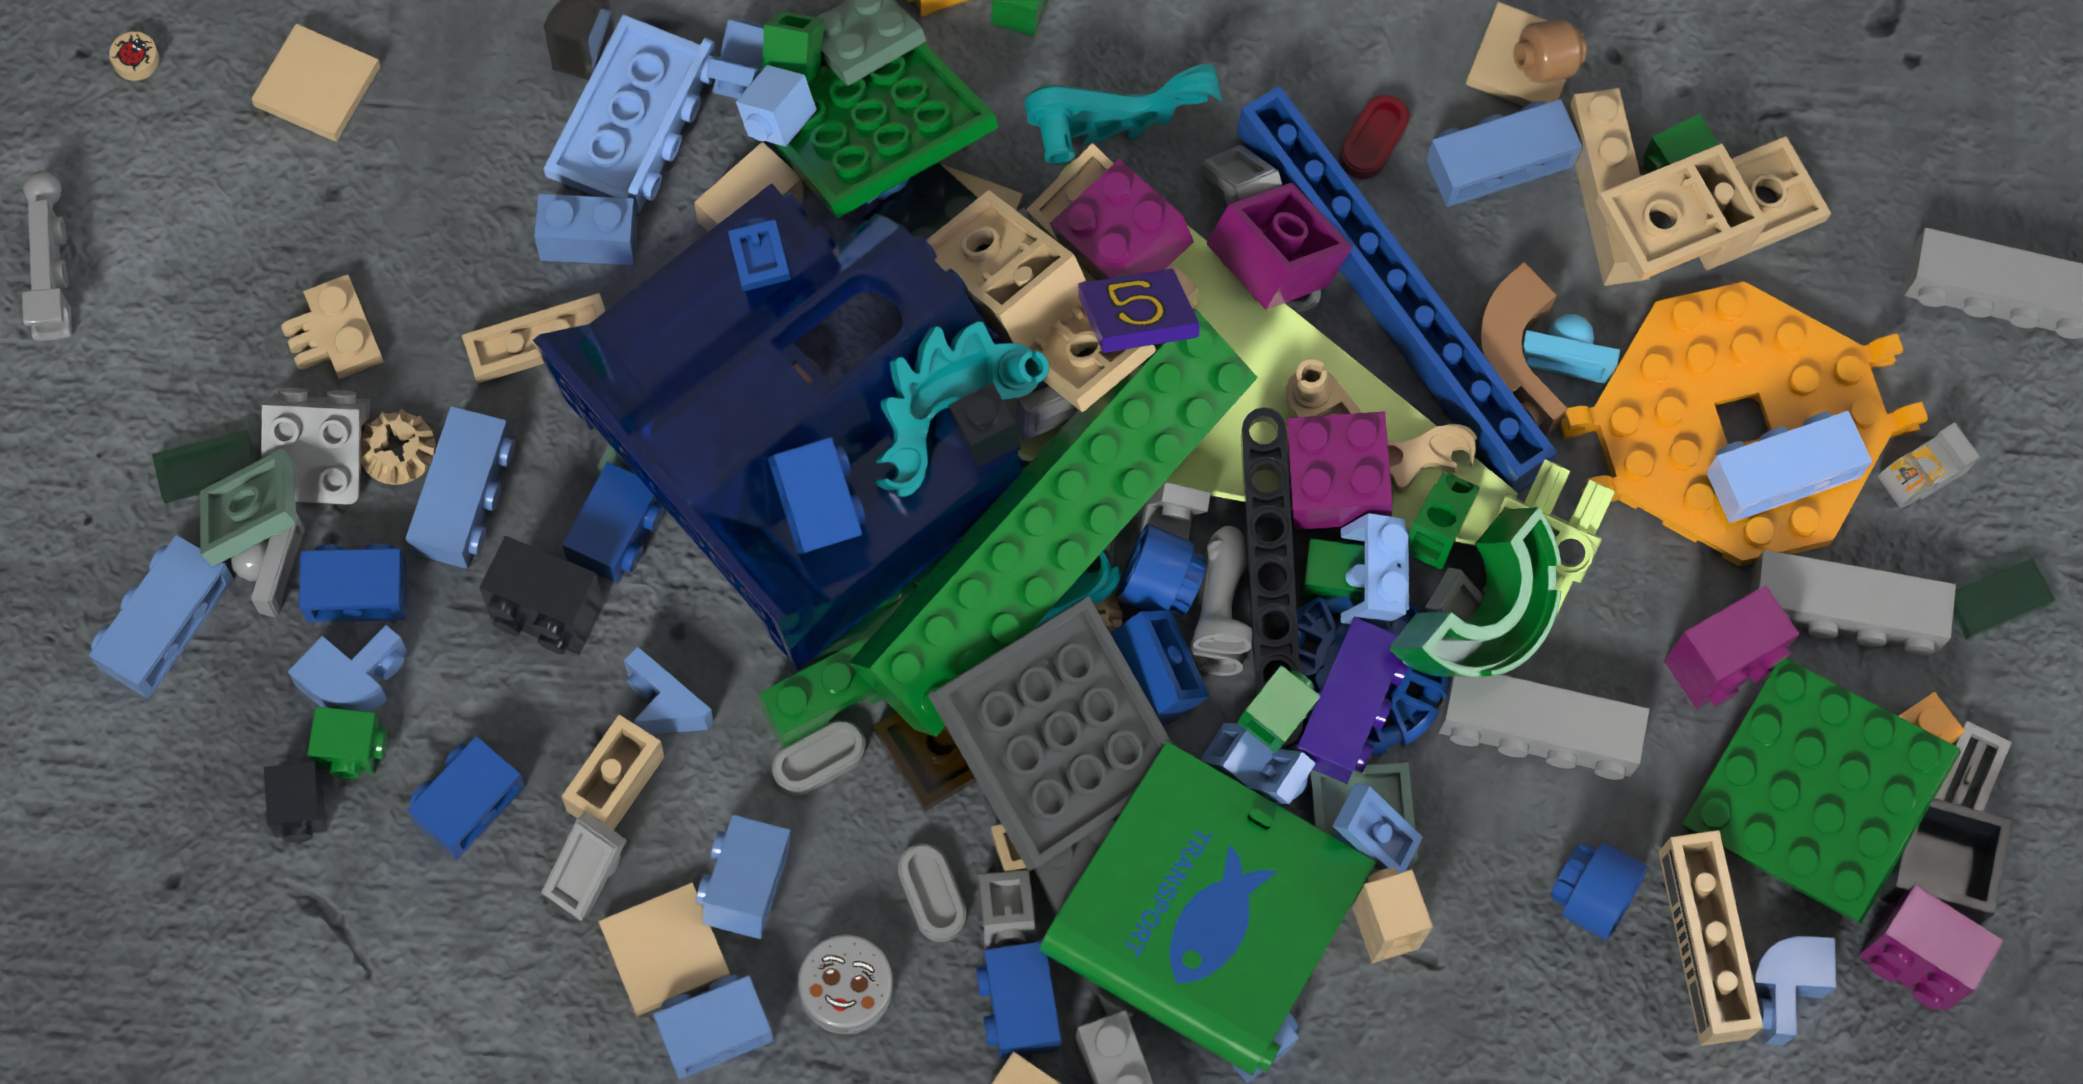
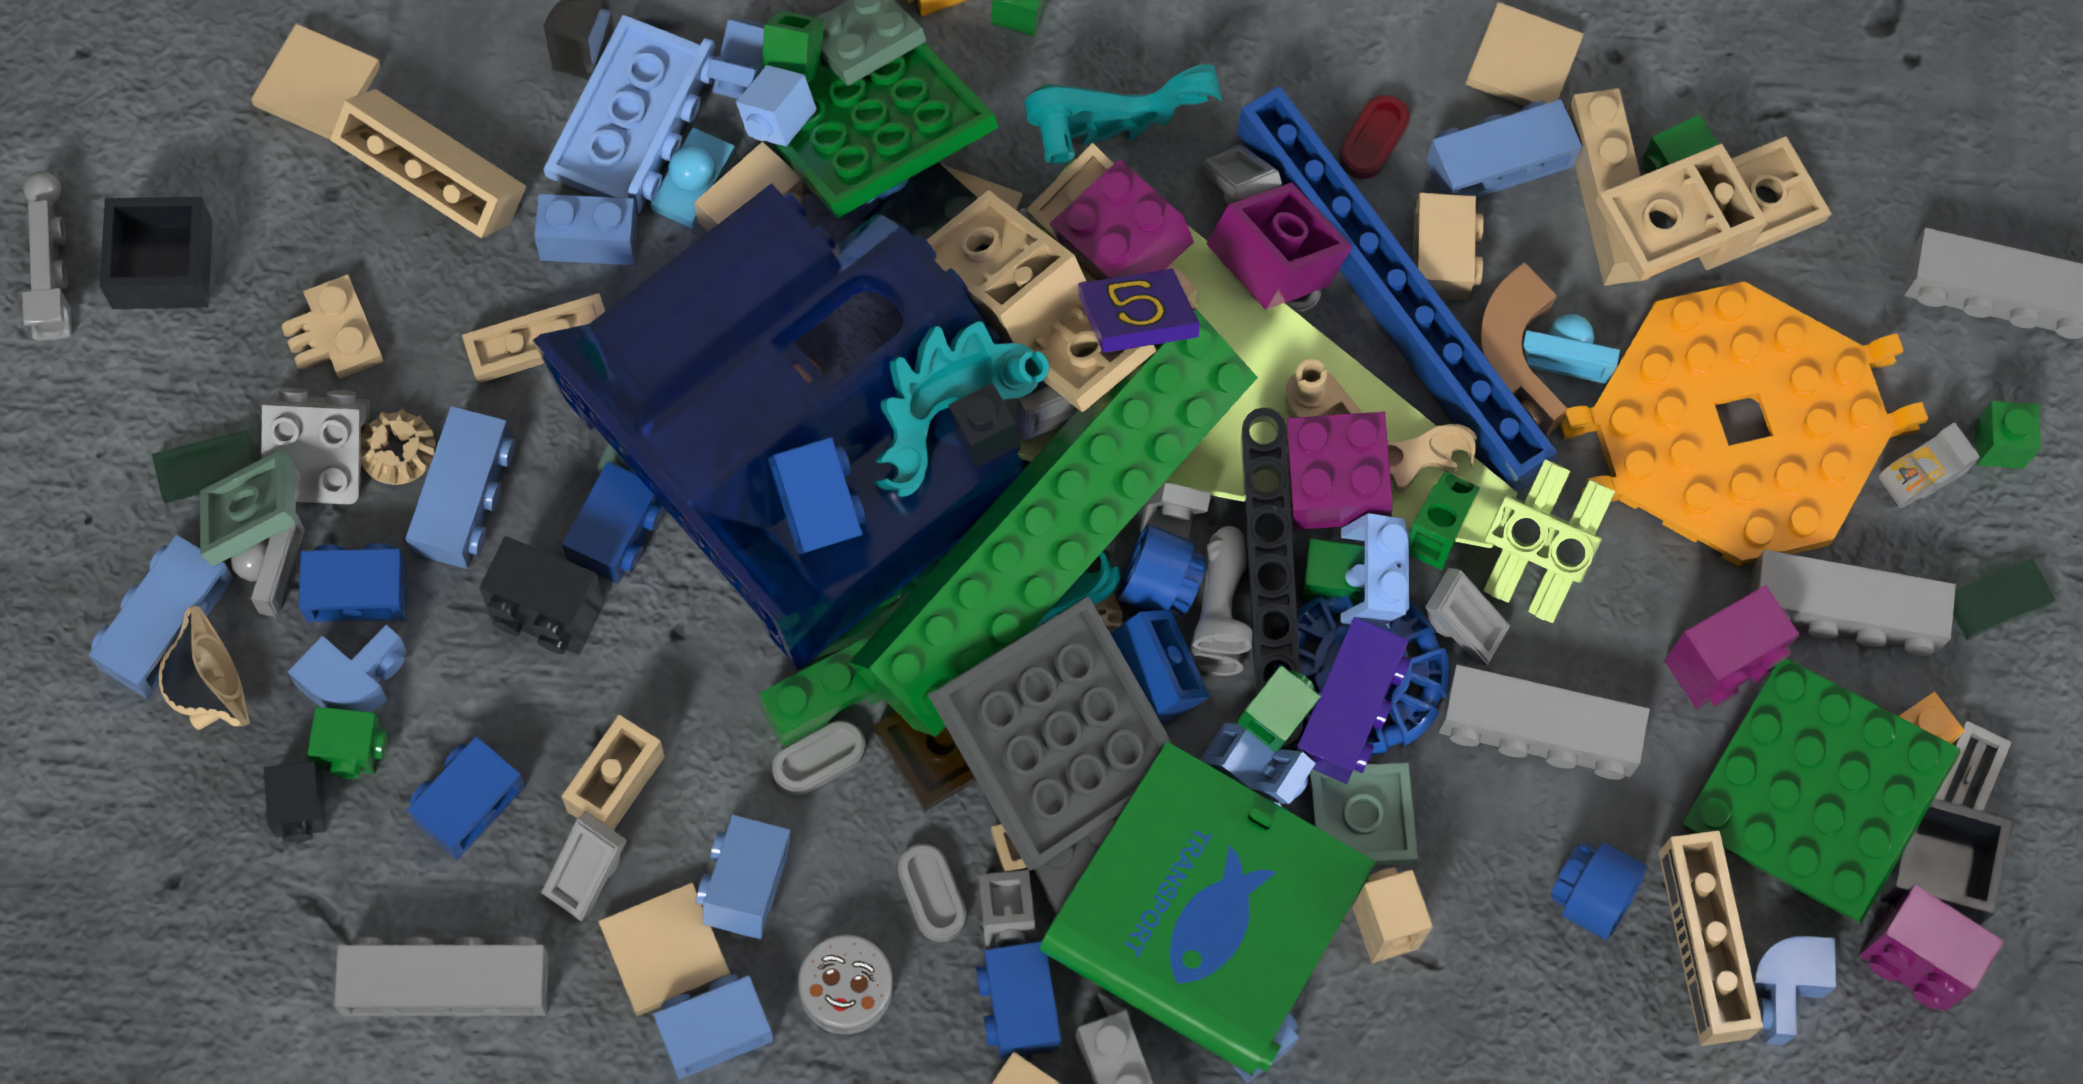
tan tile [109,32,160,81] -> none
medium blue slope [624,646,714,734] -> none
blue bracket [728,218,791,292] -> none
medium blue slope [1333,783,1423,874] -> none
green brick [1388,507,1562,677] -> none
medium nougat head [1513,19,1586,83] -> none
light blue brick [1706,411,1873,524] -> none
none -> black piece [100,197,213,309]
none -> tan hat [158,606,250,730]
none -> tan brick [330,89,526,238]
none -> light grey brick [334,937,549,1016]
none -> medium azure tile [650,127,735,229]
none -> tan brick [1412,193,1483,301]
none -> green brick [1975,401,2041,469]

